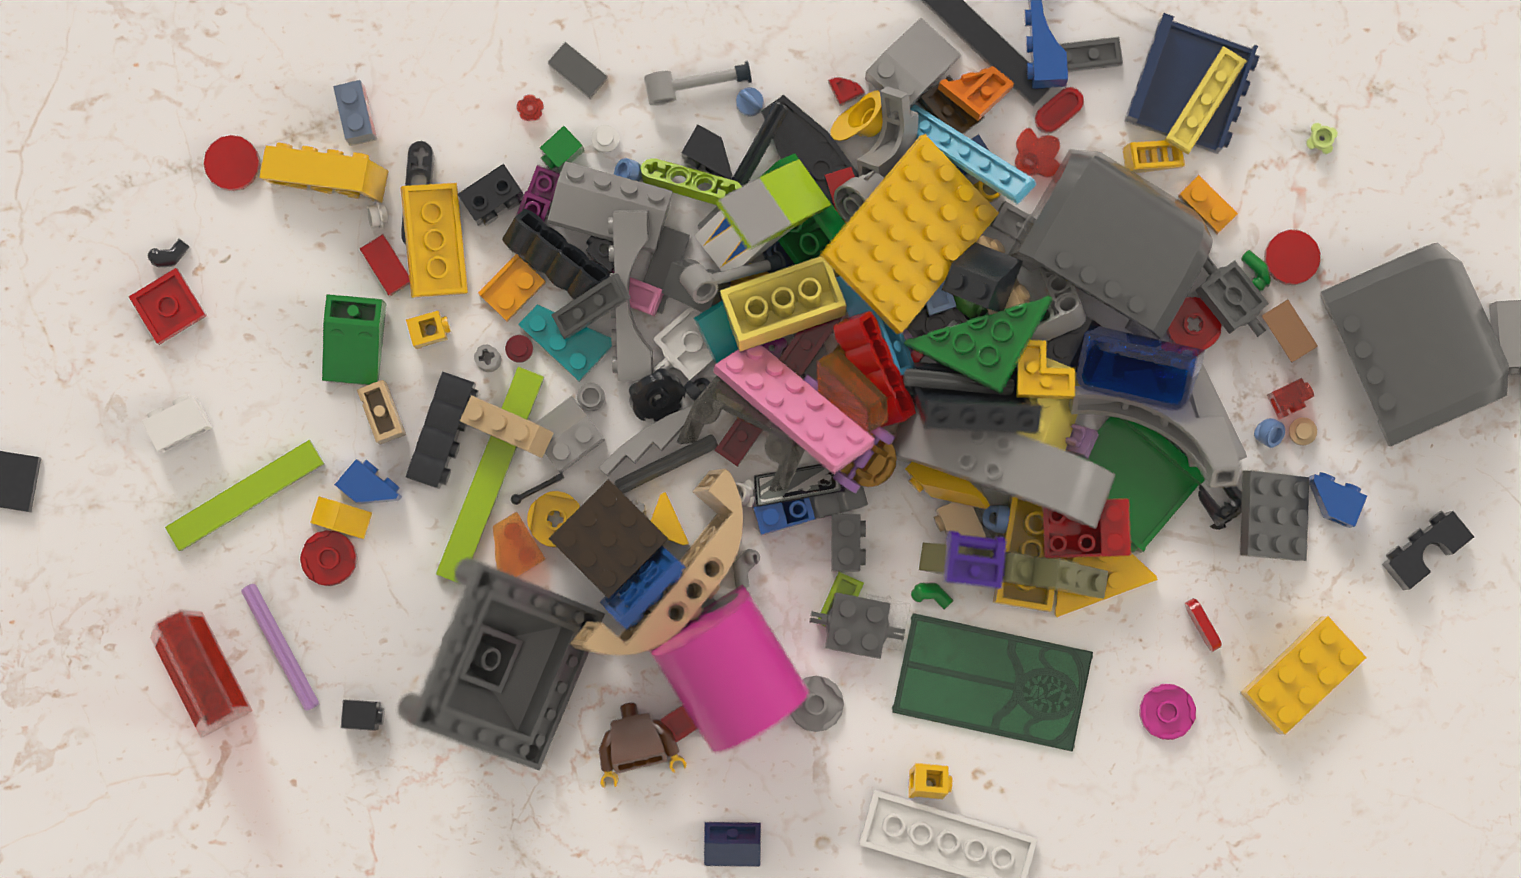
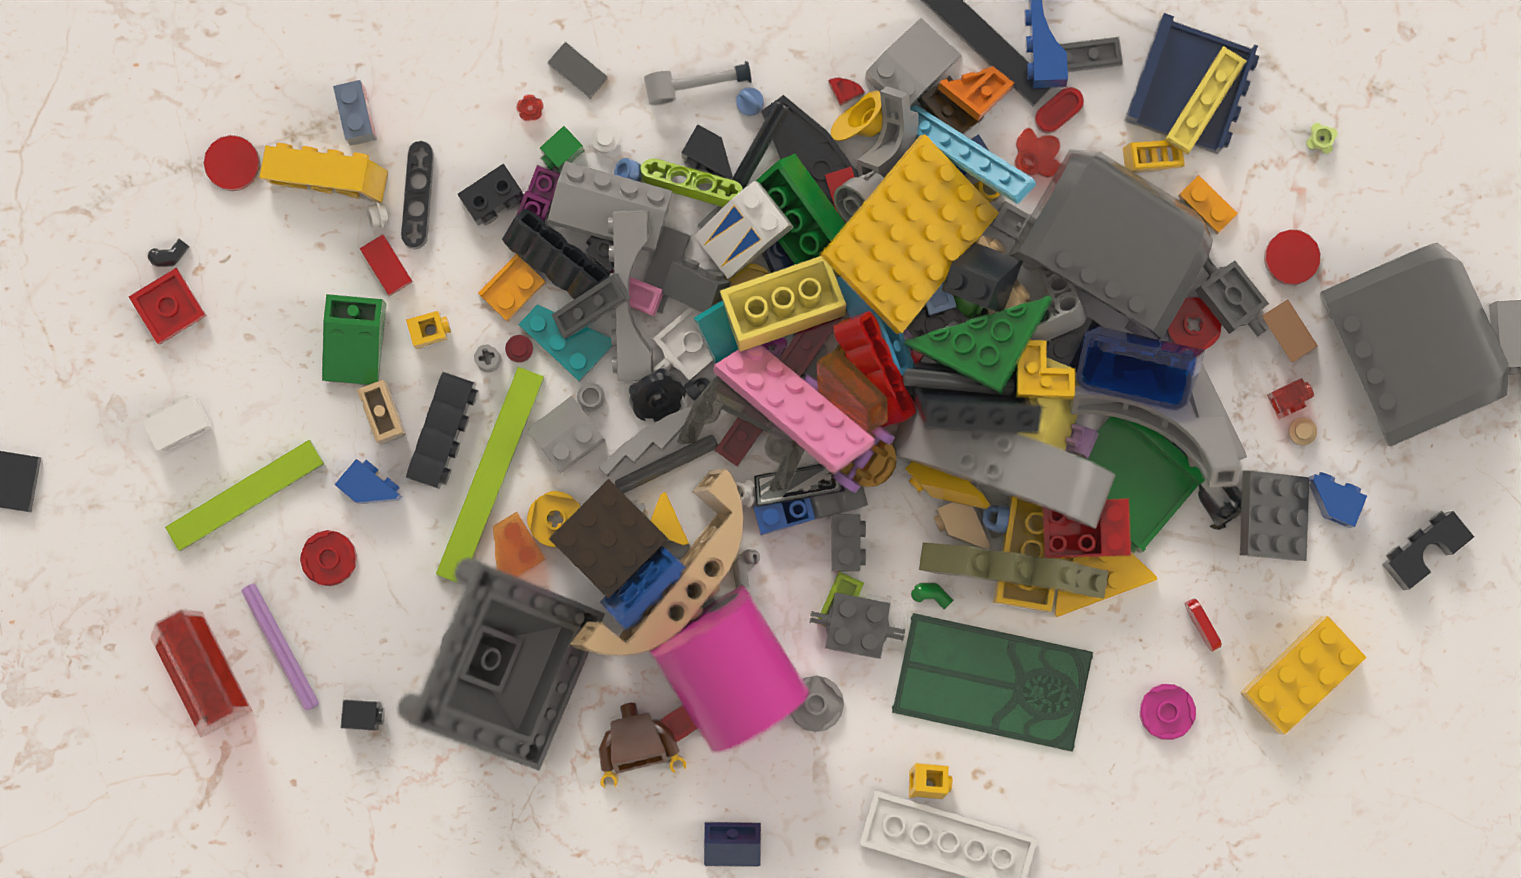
yellow slope [310,496,372,539] -> none
yellow tile [400,183,468,298] -> none
tan arch [460,395,554,458] -> none
black hinge [511,473,565,505] -> none
light grey piece [680,251,786,303] -> none
slope [716,160,831,250] -> none
dark purple plate [943,530,1006,589] -> none
green arm [1241,250,1271,292] -> none
medium blue tile [1254,418,1285,448] -> none

